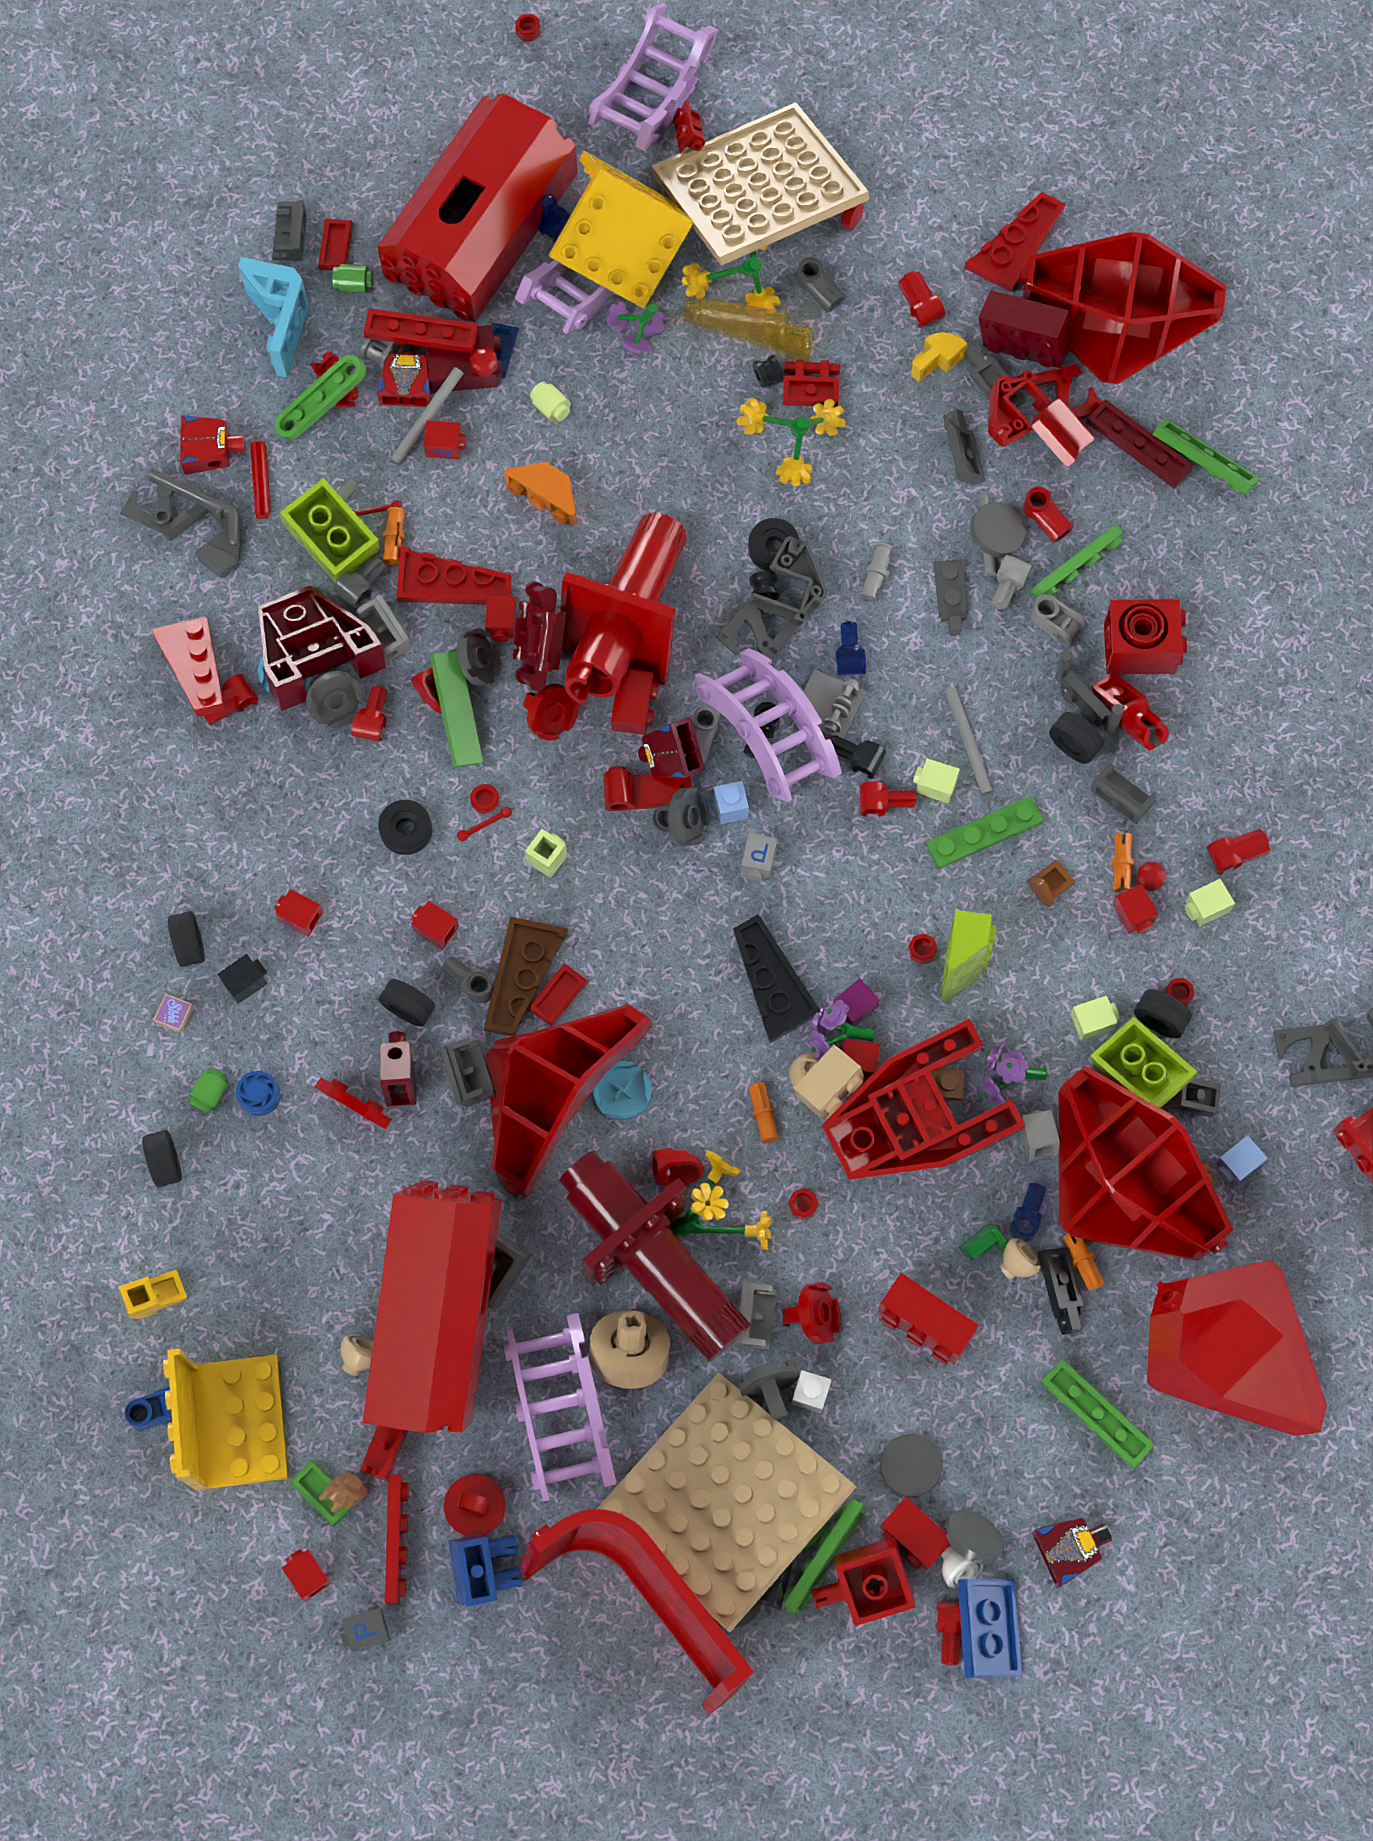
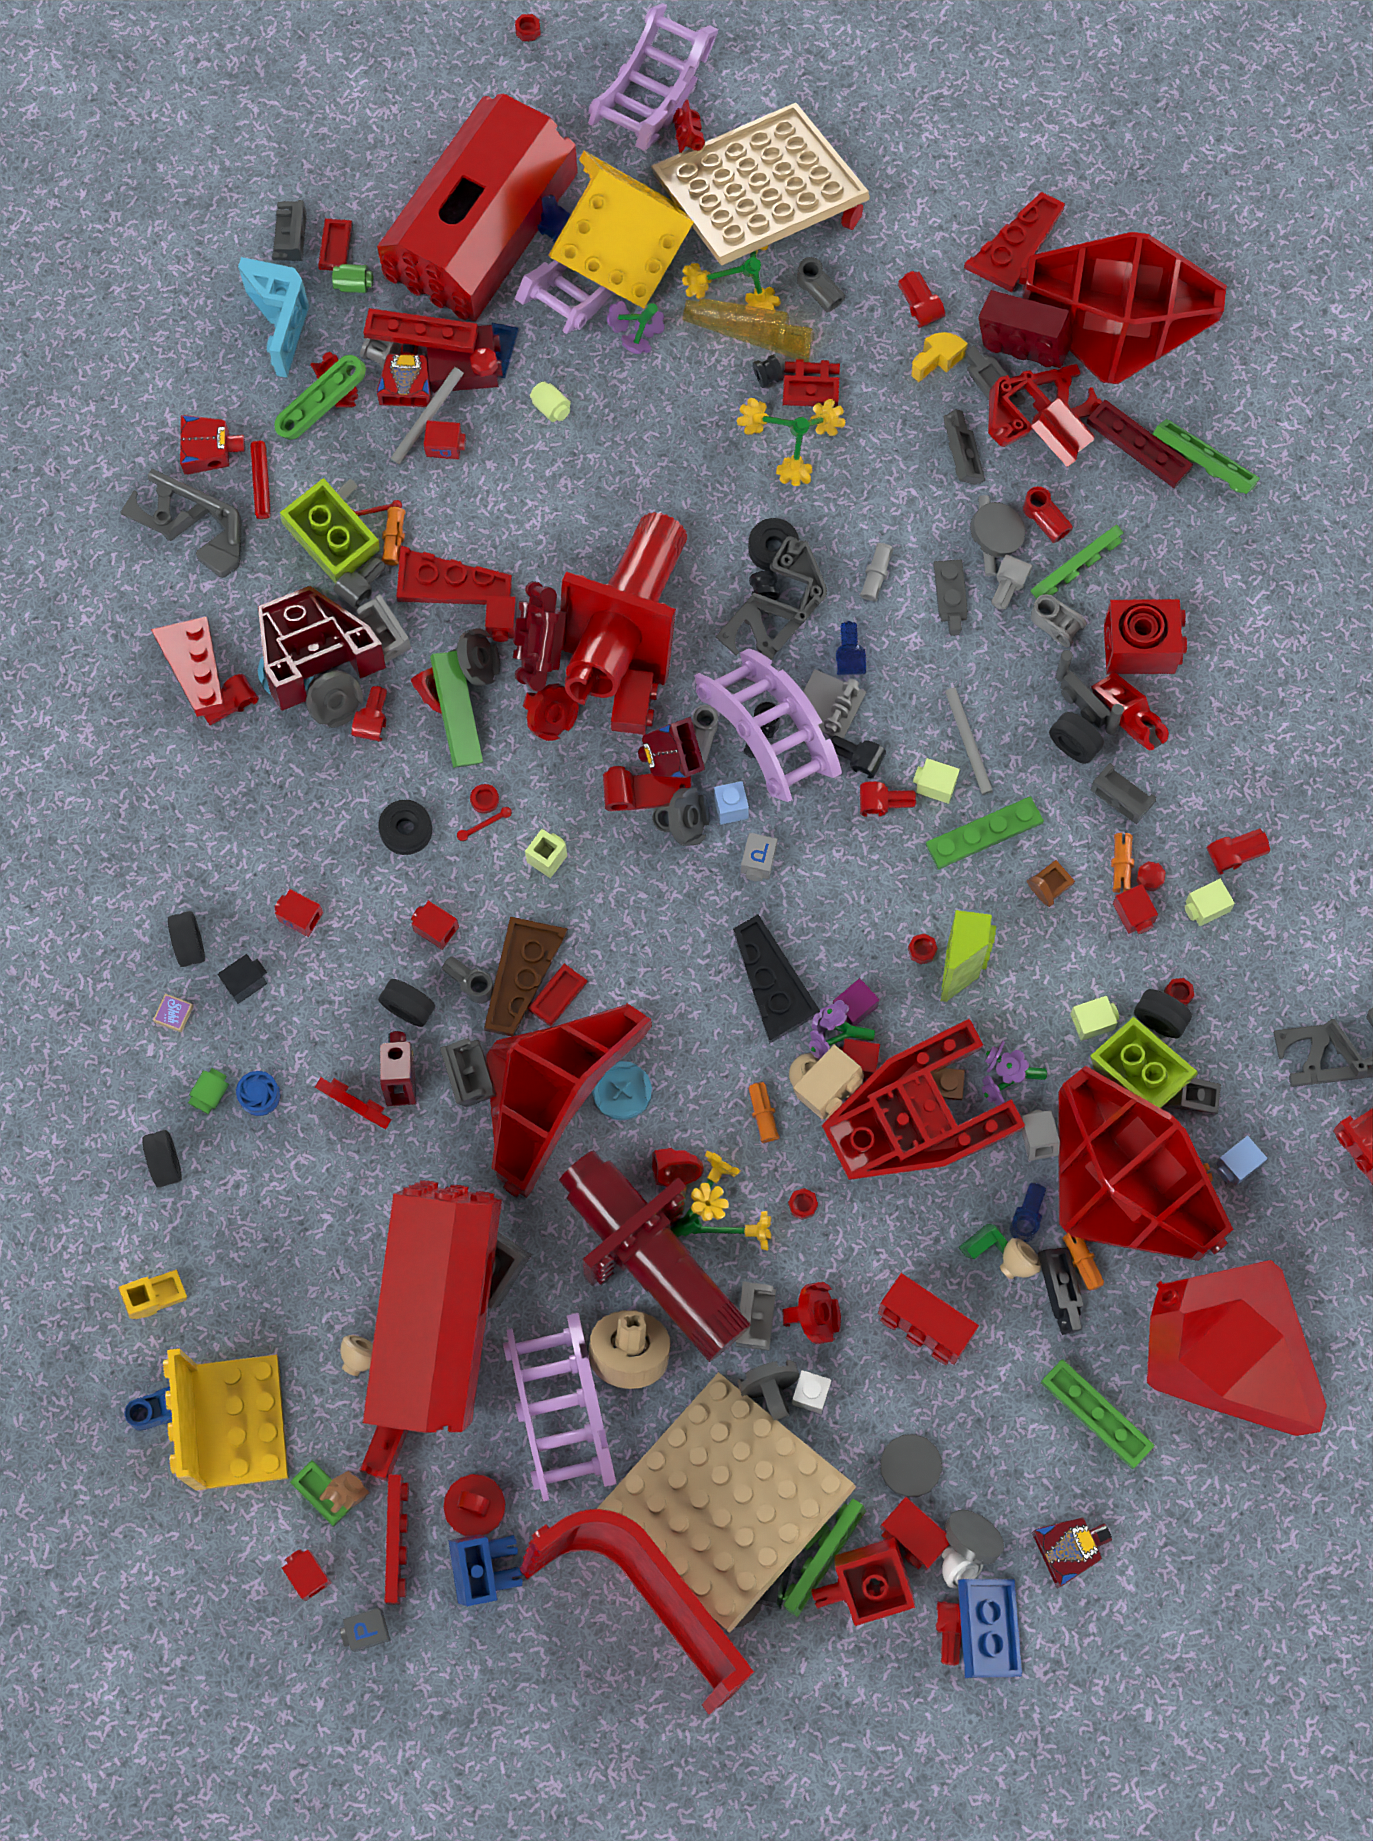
orange slope [504,462,577,527] -> none

